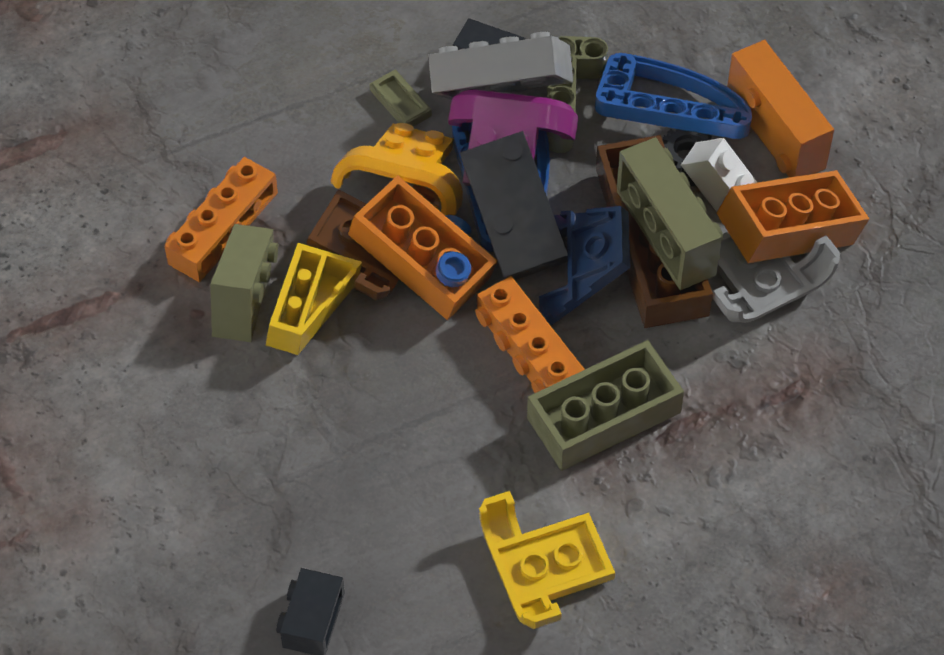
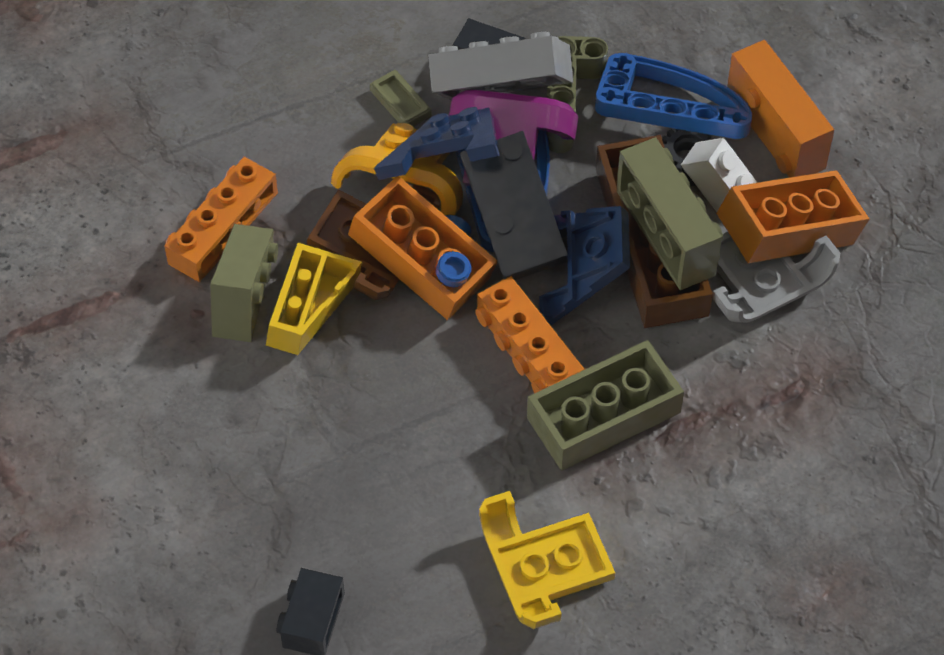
none -> dark blue wing [374,107,499,180]

